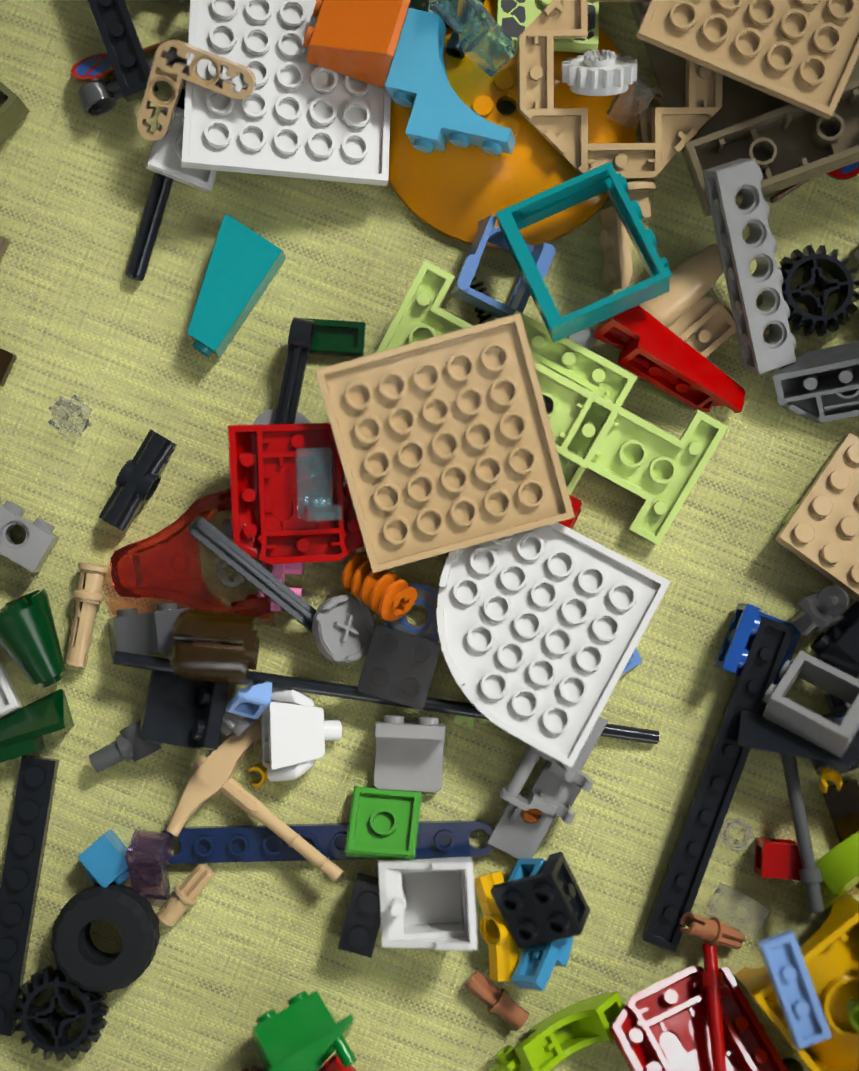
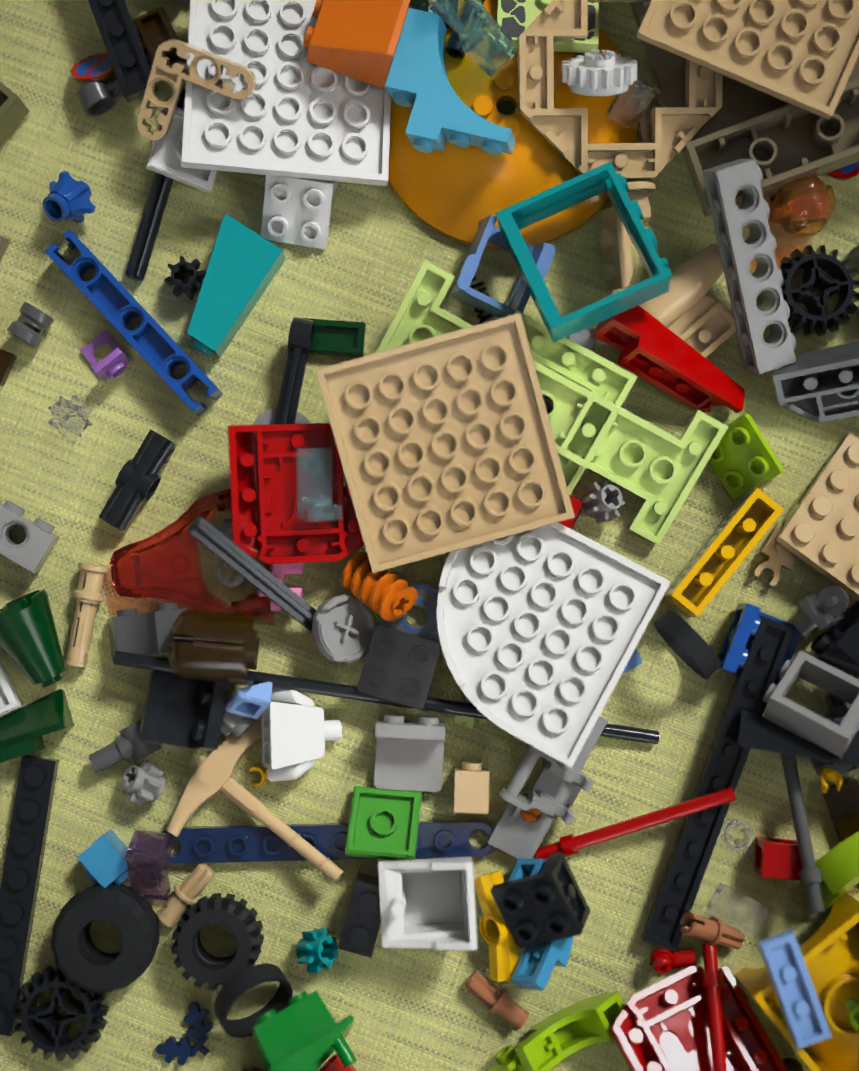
none -> dark grey wheel [7,302,54,348]
none -> blue rock [43,171,95,223]
none -> blue piece [44,229,223,416]
none -> medium lavender bracket [80,330,132,382]
none -> light grey gear [121,760,165,806]
none -> dark brown tile [133,6,180,63]
none -> dark blue animal [156,1001,214,1065]
none -> black gear [165,256,206,300]
none -> black tyre [171,893,264,990]
none -> black tyre [214,964,293,1038]
none -> white bracket [261,175,338,249]
none -> teal gear [295,928,338,973]
none -> tan brick [453,761,490,814]
none -> red bar [535,787,737,860]
none -> light grey gear [580,479,624,524]
none -> red arm [650,948,696,974]
none -> black tyre [653,609,722,680]
none -> yellow brick [664,488,784,617]
none -> lime bracket [709,413,784,499]
none -> tan plate [752,523,798,587]
none -> clear orange plant [768,175,836,238]

